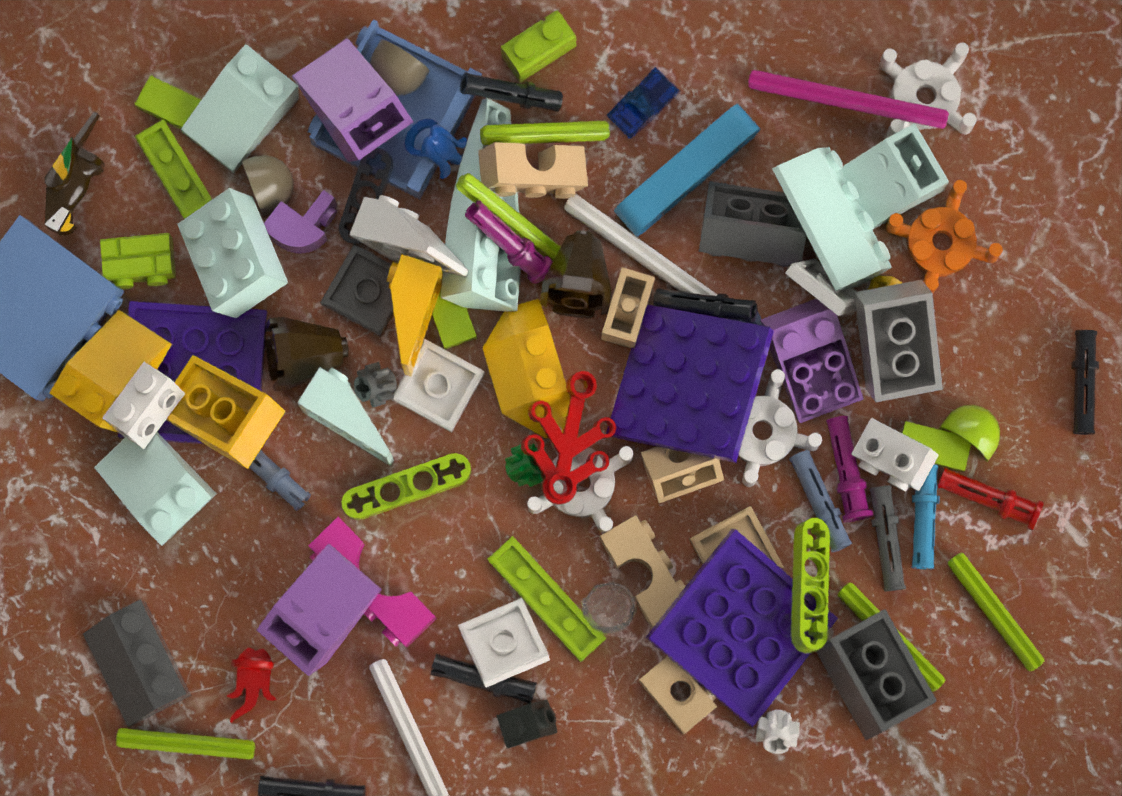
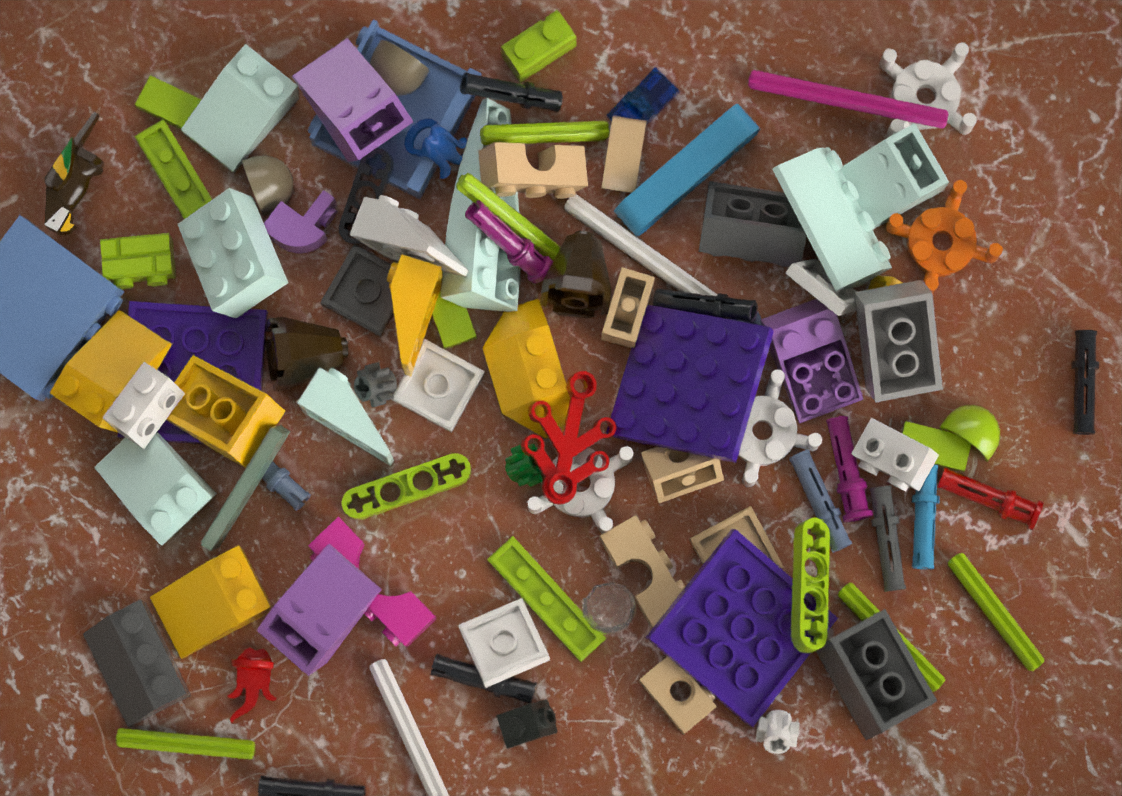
none -> yellow slope [150,545,273,659]
none -> sand green tile [201,425,291,551]
none -> tan slope [602,116,646,193]

